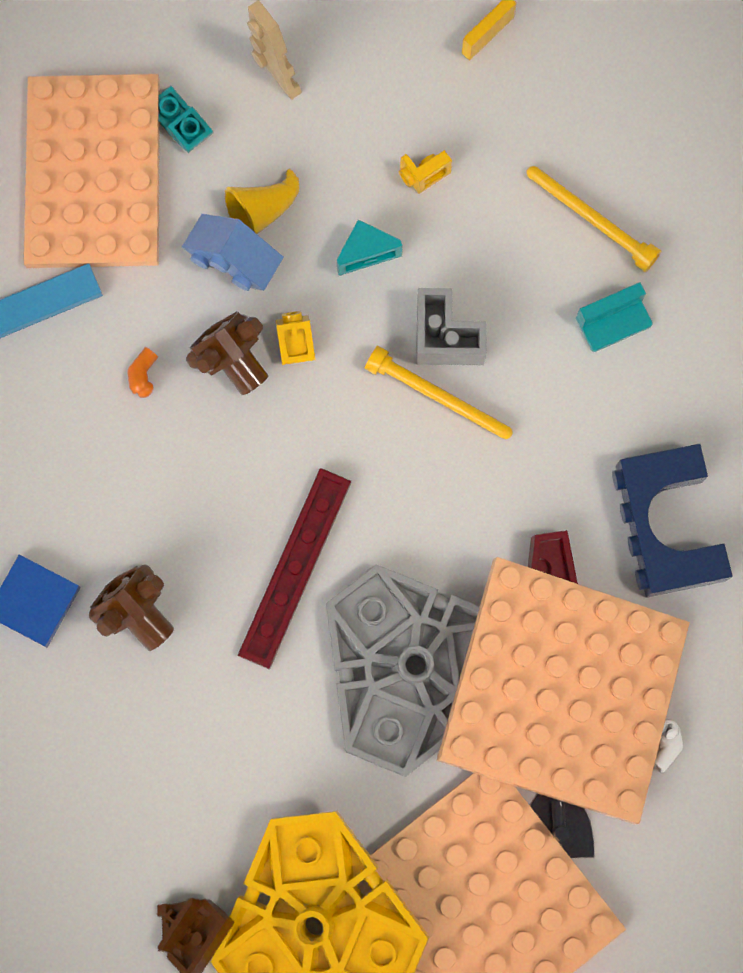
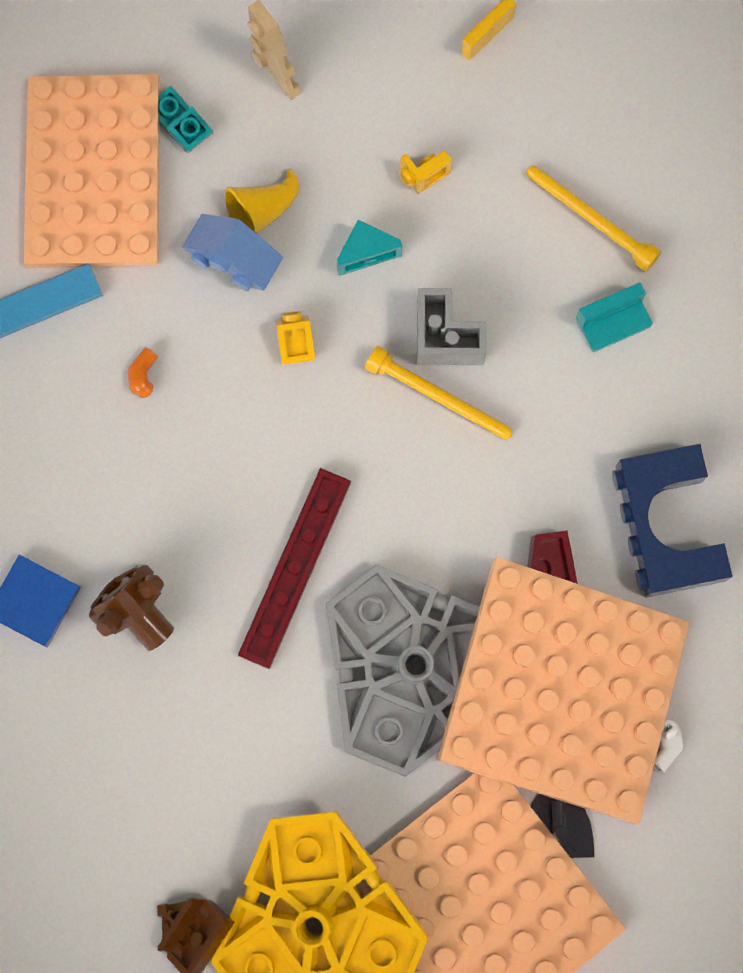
reddish brown piece [186,311,268,395] -> none

